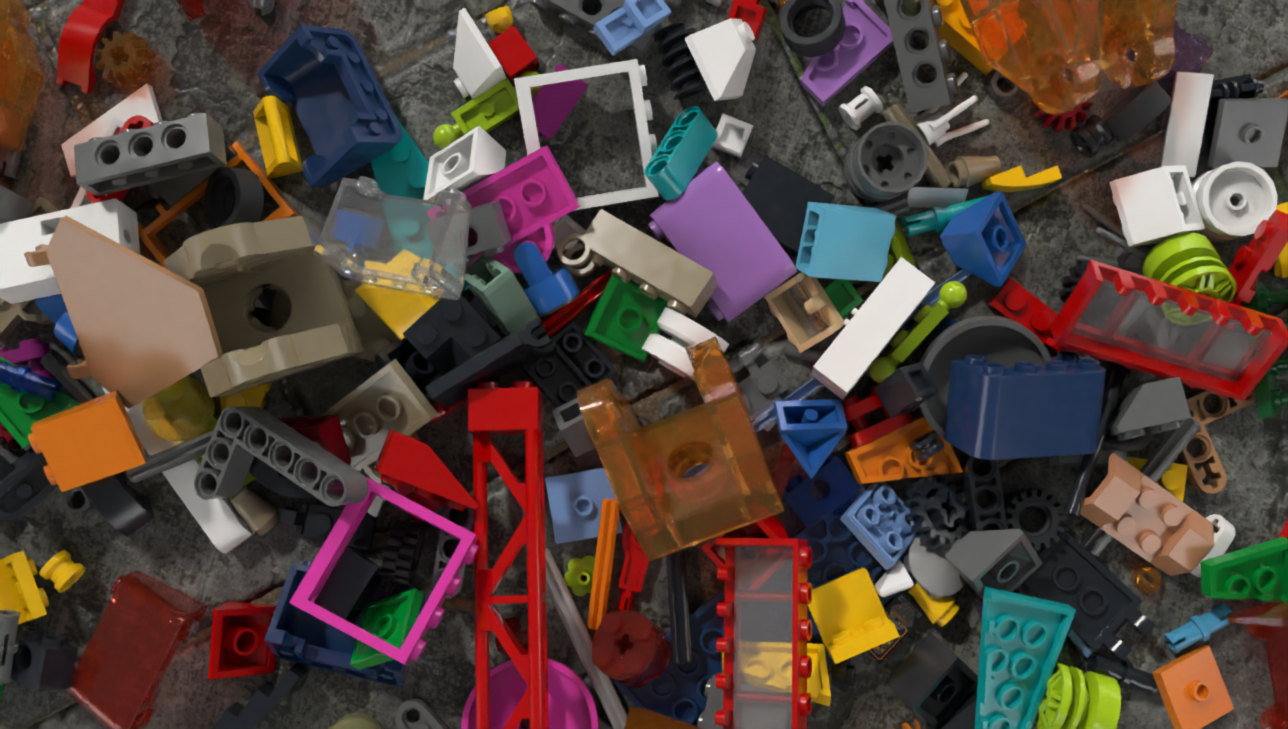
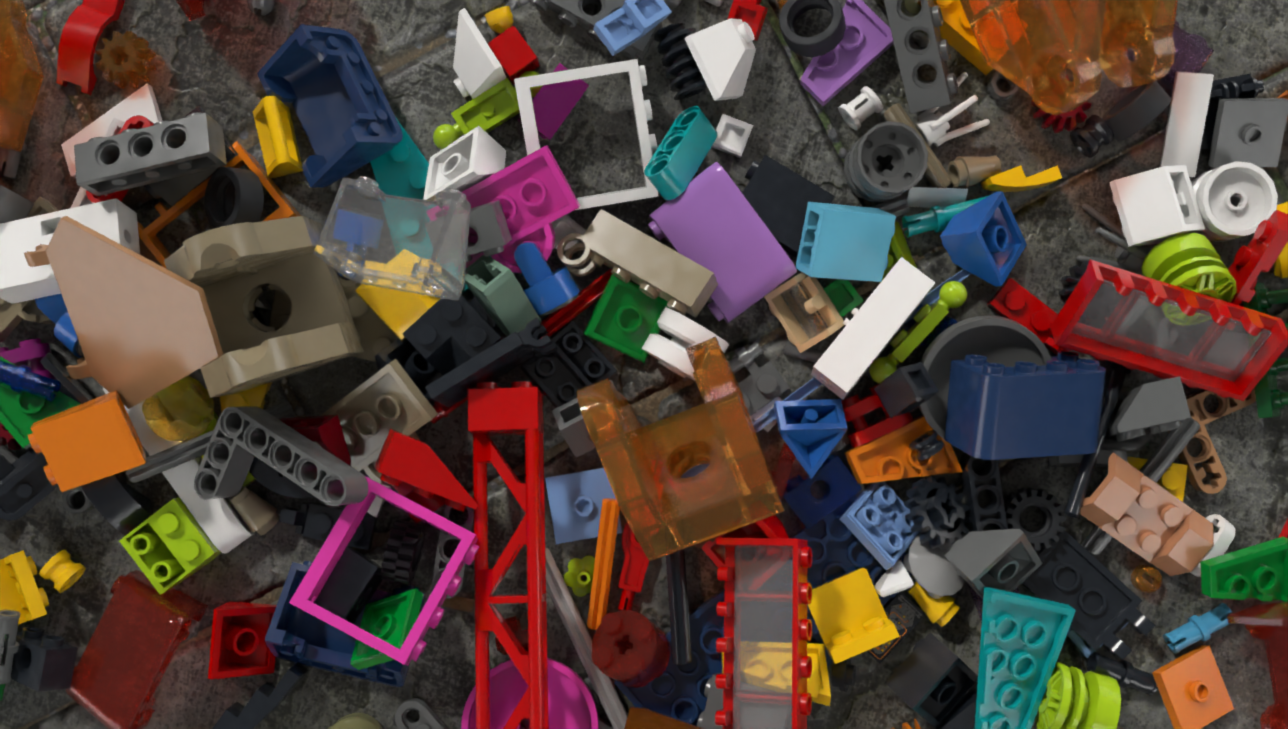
none -> lime slope [119,497,222,595]

